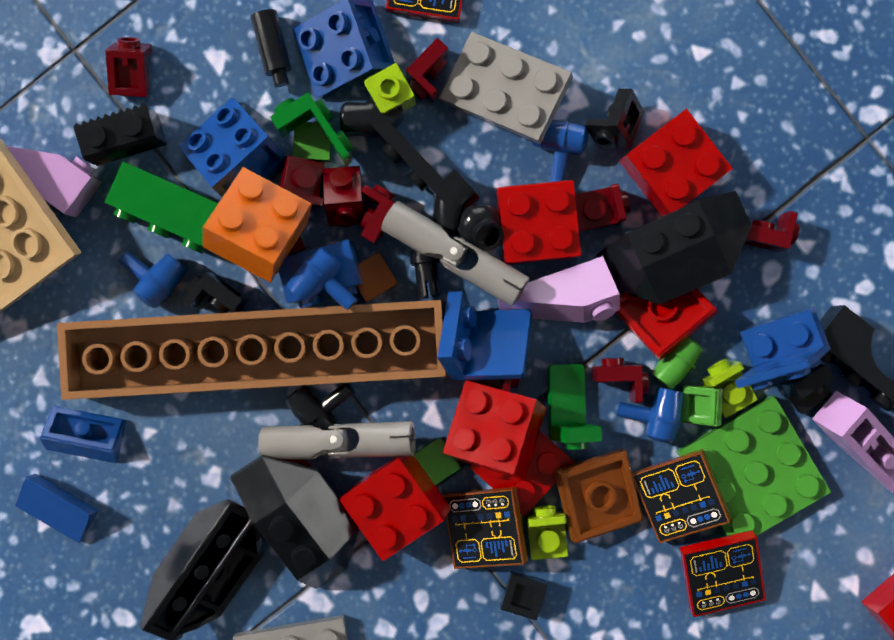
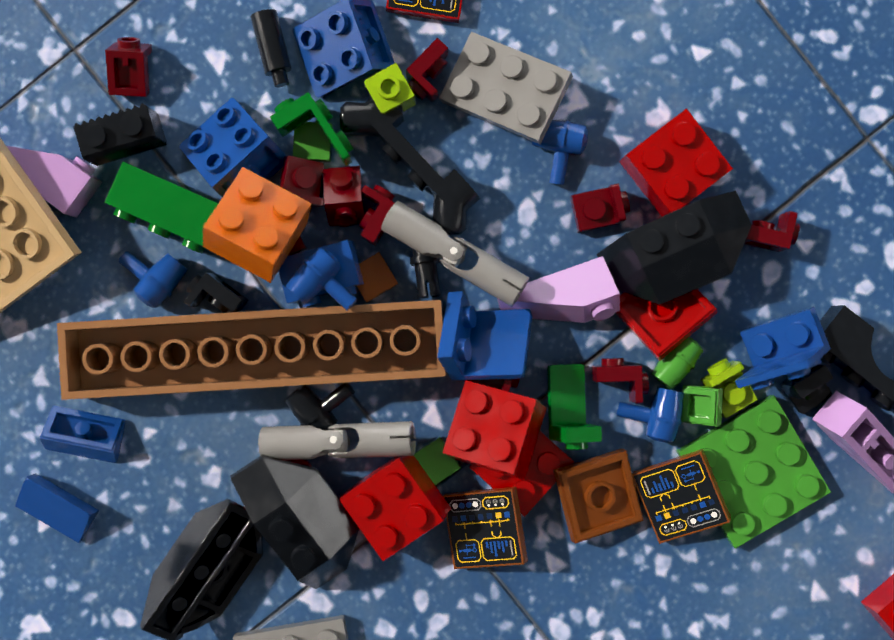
black animal [458,204,504,251] -> none
red brick [496,180,581,265] -> none
black plate [500,571,547,621] -> none
lime bracket [526,505,568,561] -> none
black bracket [585,89,645,149] -> none
black tile [679,530,766,617] -> none

